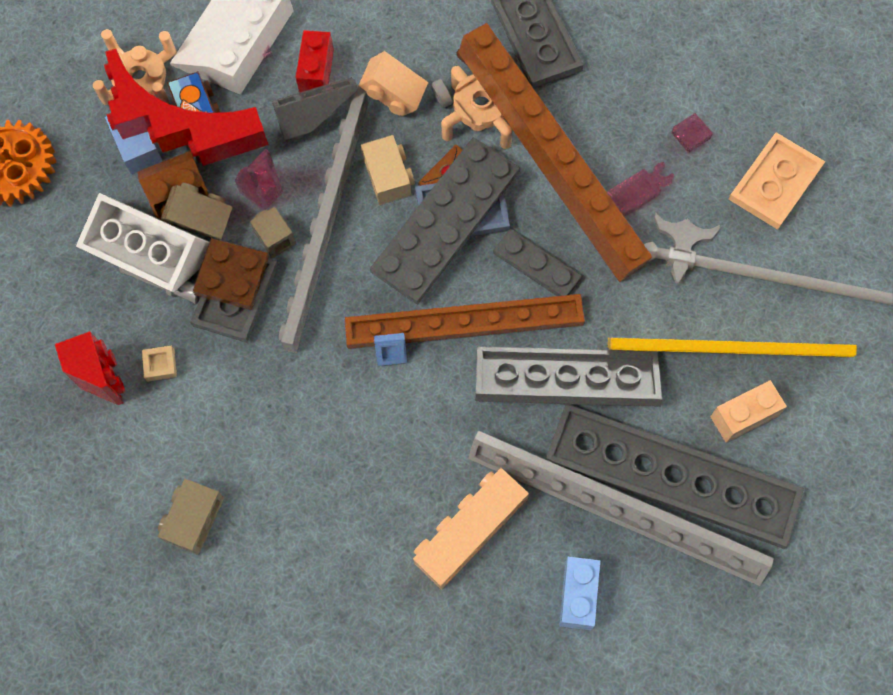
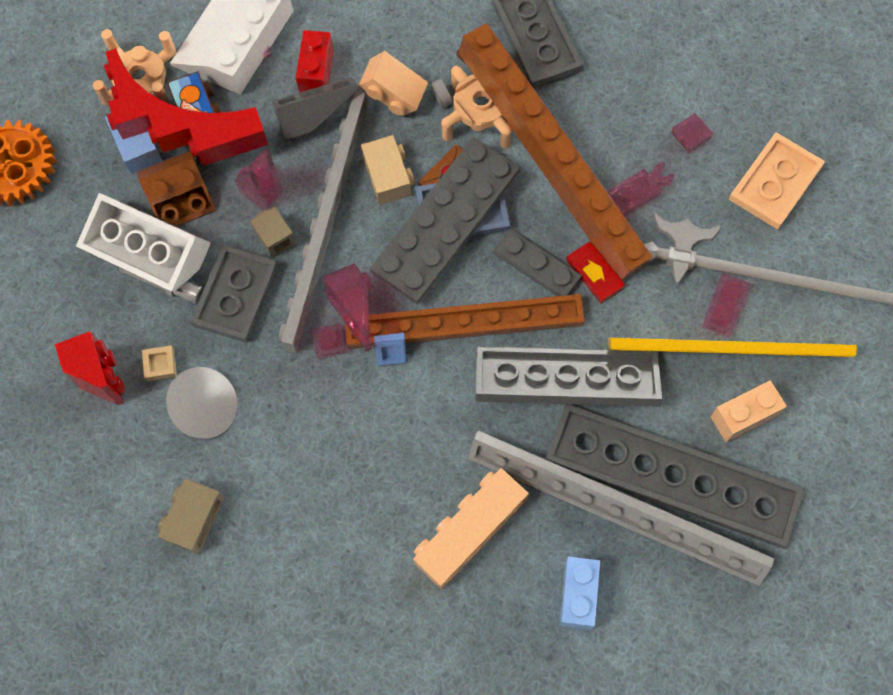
dark tan brick [161,183,232,240] -> none
reddish brown plate [193,238,269,310] -> none
none -> light grey shield [166,367,238,439]
none -> clear pink plate [311,323,347,359]
none -> clear pink slope [323,263,372,352]
none -> red tile [566,241,625,304]
none -> clear pink plate [701,273,750,337]

